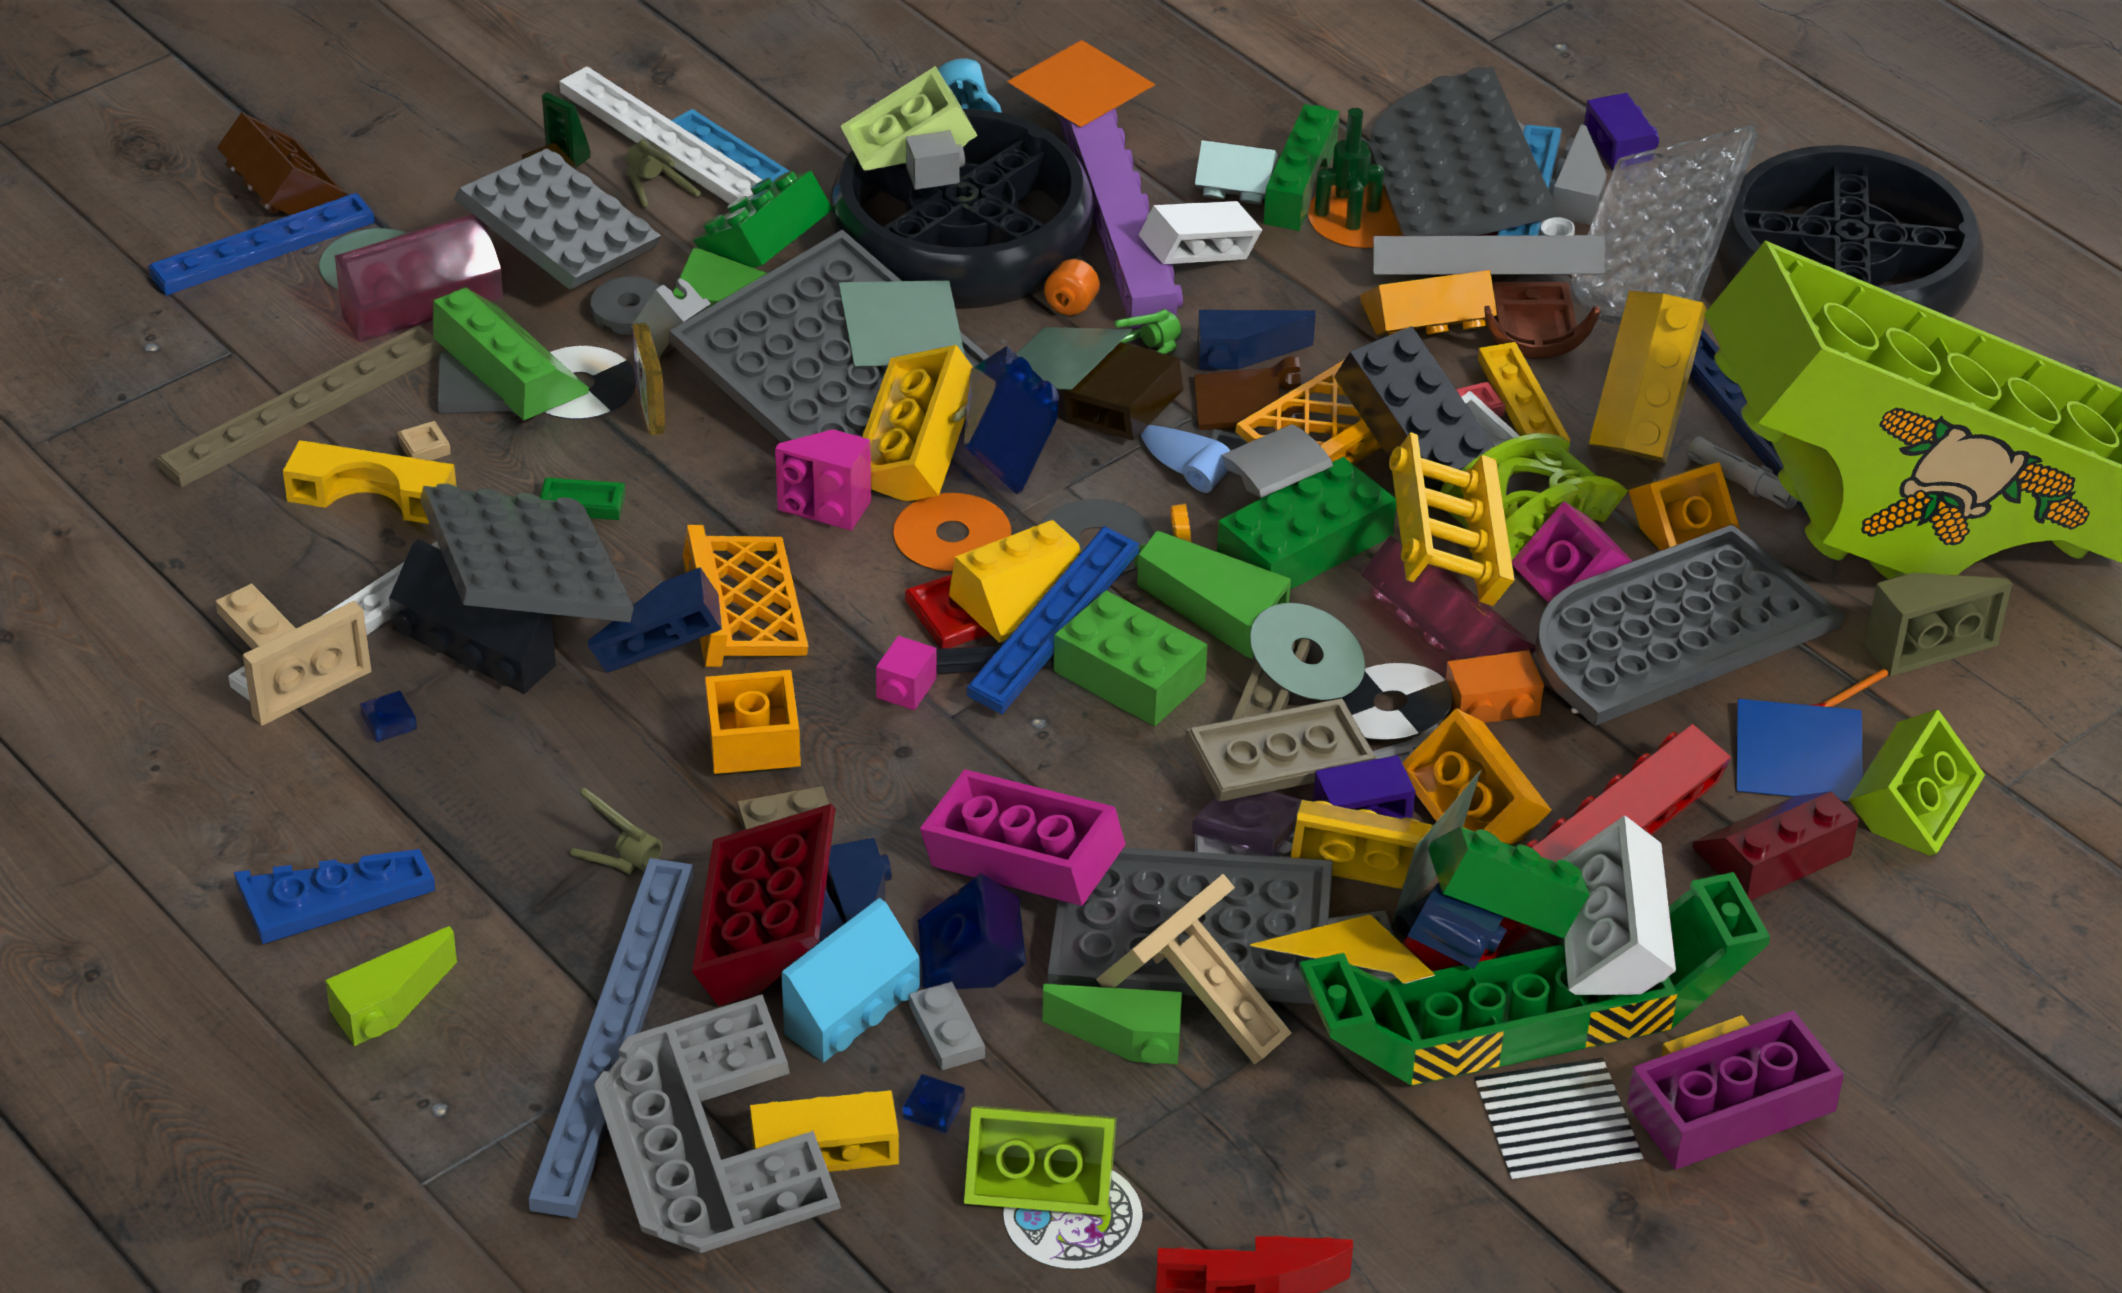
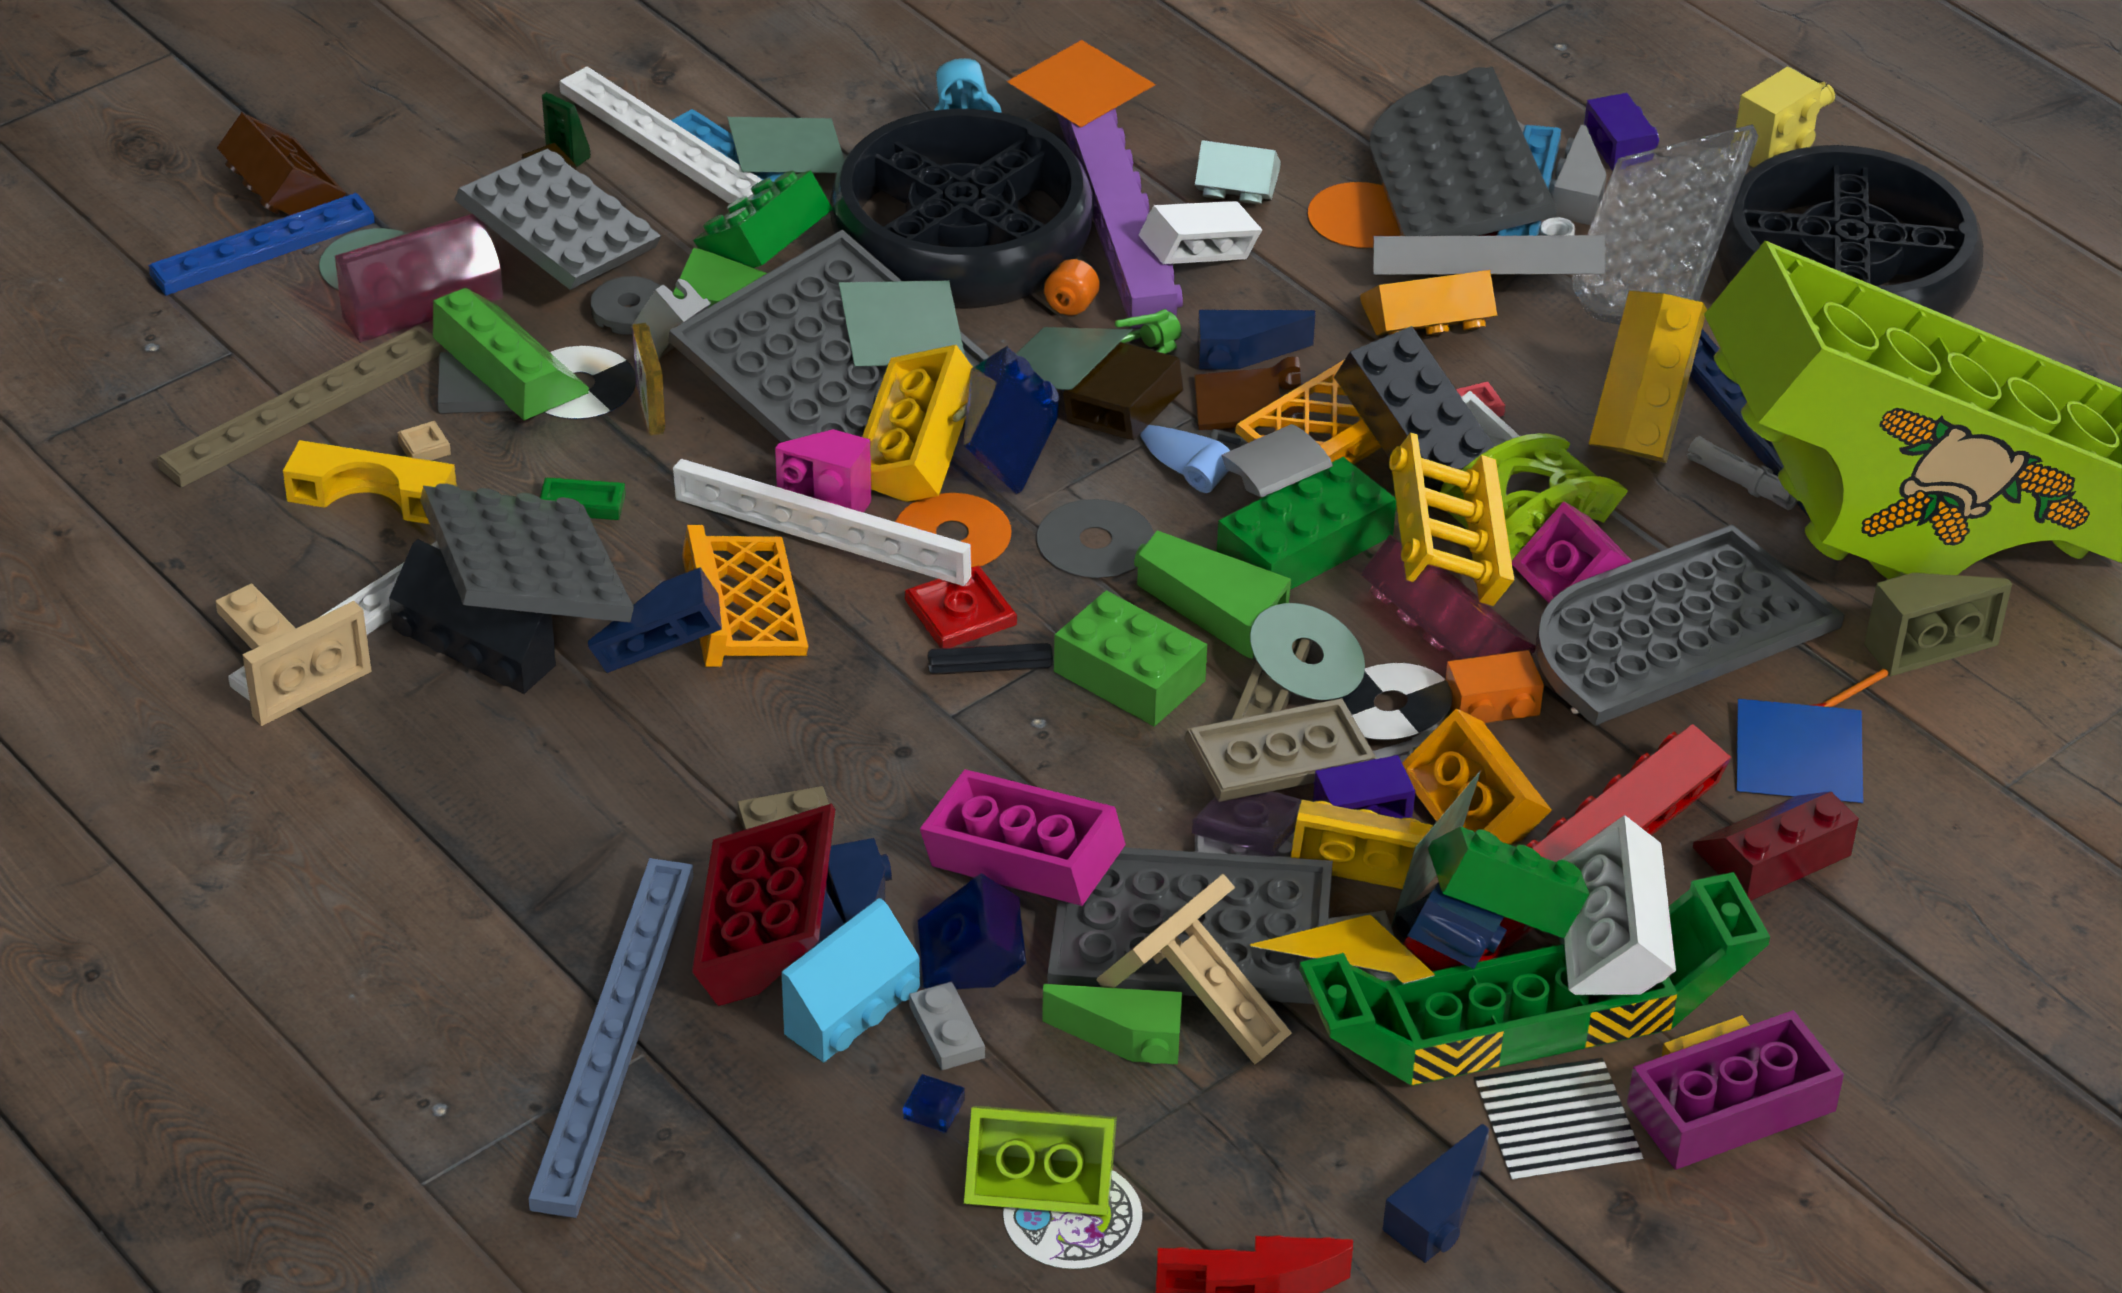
blue wing [234,849,436,944] -> none
lime slope [325,926,457,1046] -> none
clear blue plate [360,690,417,742] -> none
olive plant [570,788,663,875] -> none
light grey slope [594,995,841,1253] -> none
olive plant [626,140,701,208] -> none
light orange brick [705,670,801,774] -> none
yellow brick [750,1090,899,1172] -> none
yellowish green slope [841,66,978,171] -> none
dark pink brick [876,636,937,710] -> none
light grey brick [906,130,965,190] -> none
yellow slope [949,520,1081,643] -> none
blue tile [967,526,1139,715] -> none
light orange tile [1170,503,1192,543] -> none
green arch [1263,104,1340,231] -> none
dark green plant [1315,108,1384,230] -> none
yellow plate [1477,342,1570,451] -> none
copper piece [1484,282,1600,358] -> none
light orange slope [1628,462,1741,551] -> none
lime slope [1848,709,1985,856] -> none
none -> white plate [673,459,971,586]
none -> sand green sticker [727,117,844,173]
none -> dark blue slope [1383,1123,1489,1263]
none -> light yellow brick [1732,66,1835,167]

